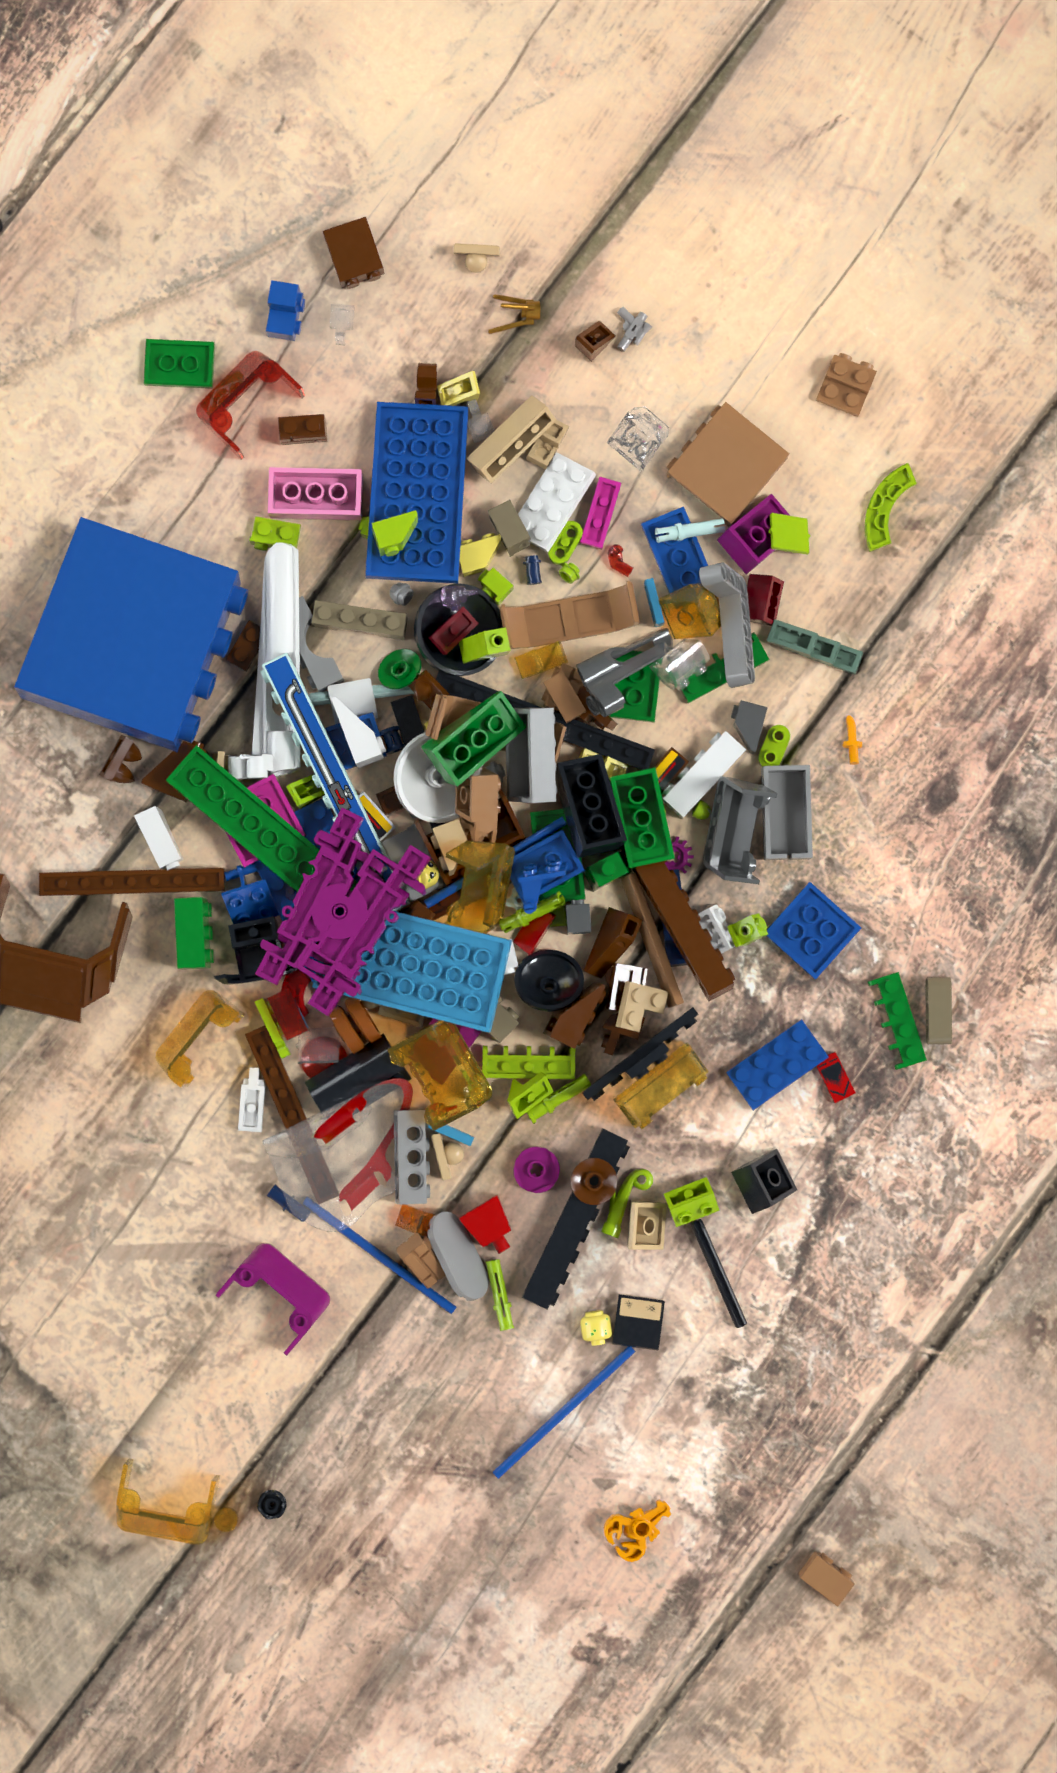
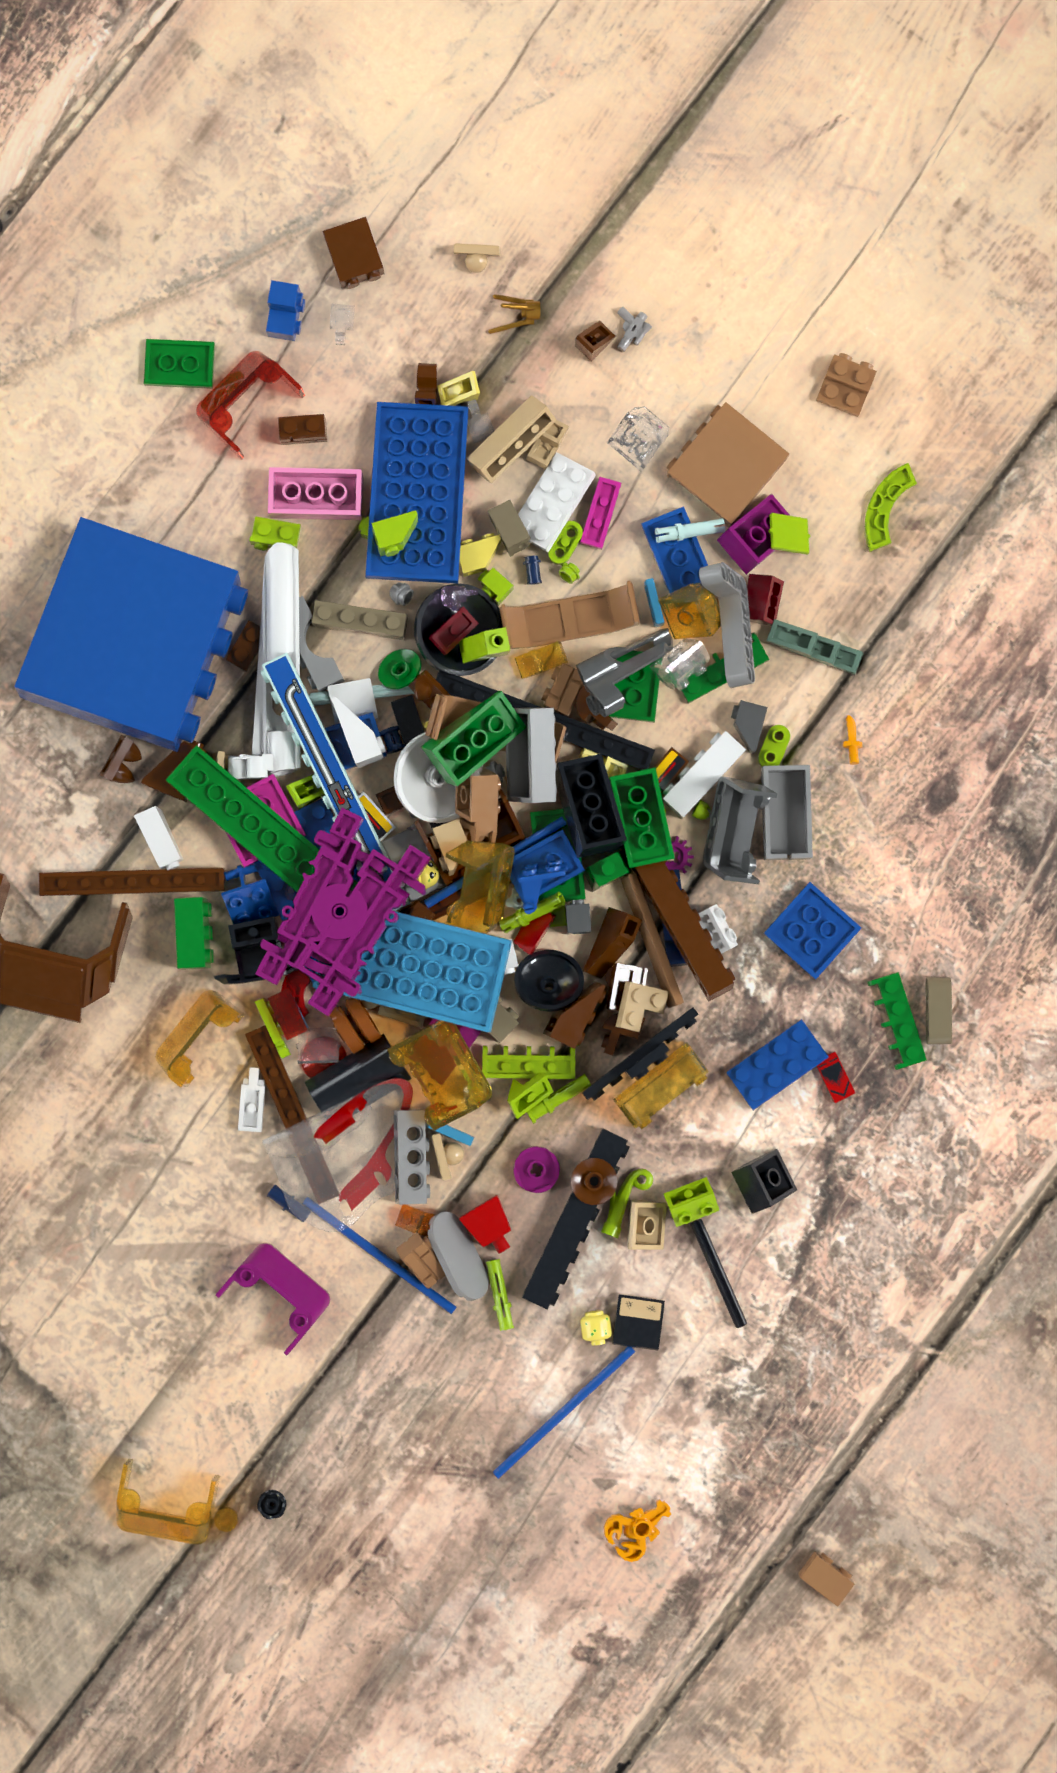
medium nougat tile [543,671,586,723] -> none
clear red arm [608,544,634,577] -> none
lime brick [727,914,769,948] -> none

